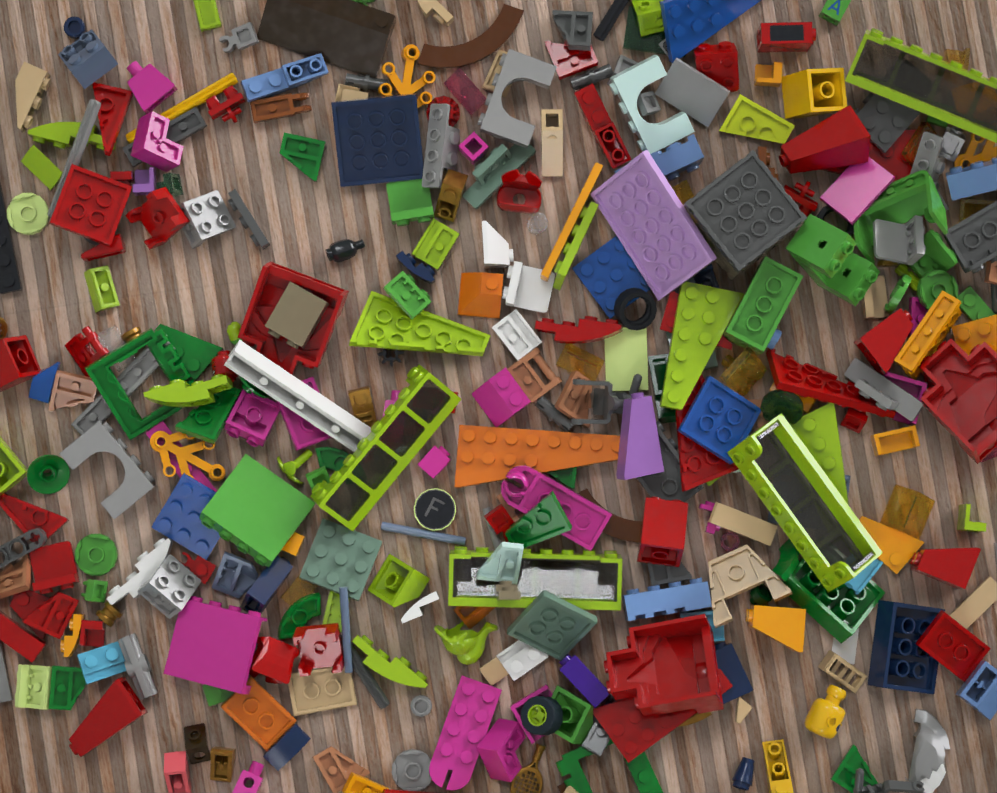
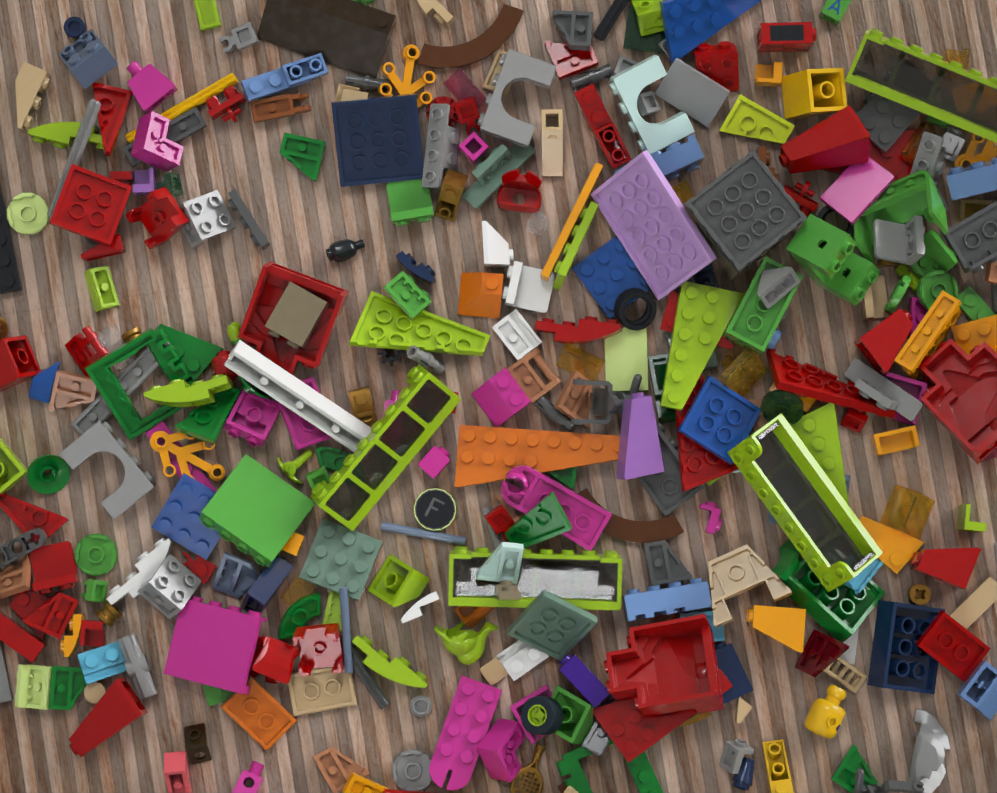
lime slope [21,144,63,190] -> none
pearl gold slope [210,746,236,782] -> none
dark blue slope [263,723,311,771] -> none
lime plate [412,218,460,271] -> none
red slope [637,497,688,567] -> none
tan slope [708,502,778,546] -> none
clear pink bush [720,532,740,551] -> none
dark green tile [750,584,772,606] -> none
none -> tan tile [84,682,106,703]
none -> light grey pin [407,345,445,375]
none -> red plate [453,96,480,135]
none -> light grey bracket [719,739,754,774]
none -> light grey slope [757,266,801,309]
none -> dark red wing [795,629,850,677]
none -> pearl gold wheel [907,584,931,605]

